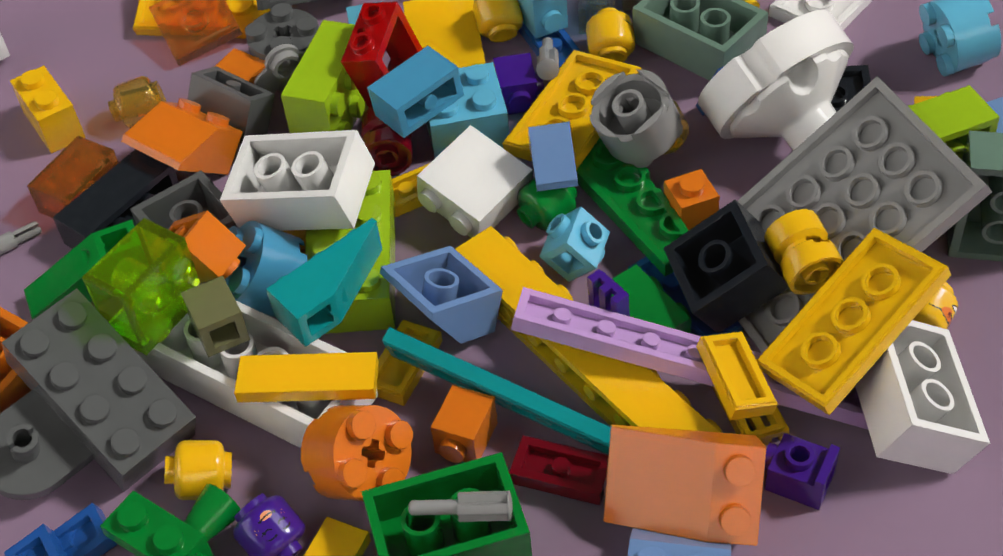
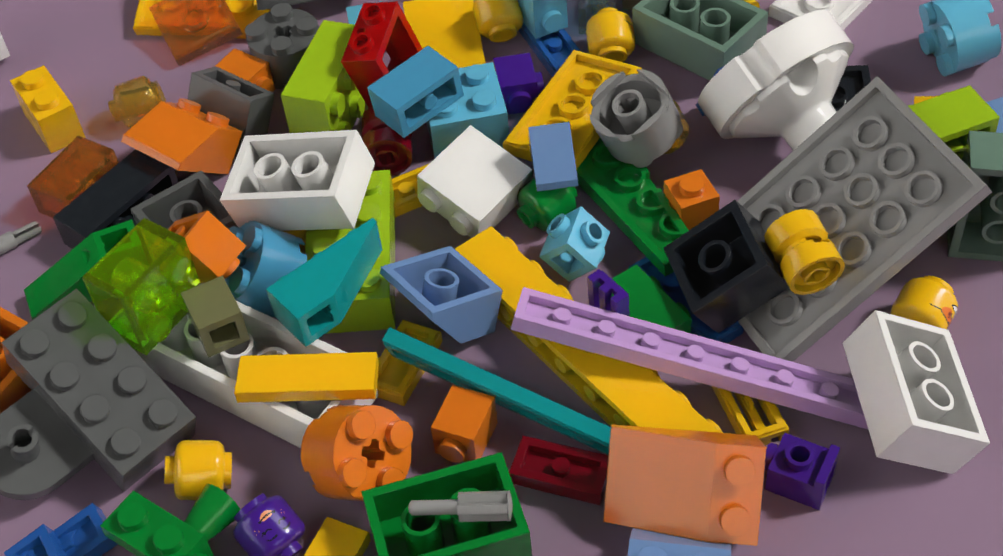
light grey plate [254,44,305,93] -> none
light grey axle [536,37,559,80] -> none
yellow tile [696,331,778,421] -> none
yellow tile [756,228,951,415] -> none

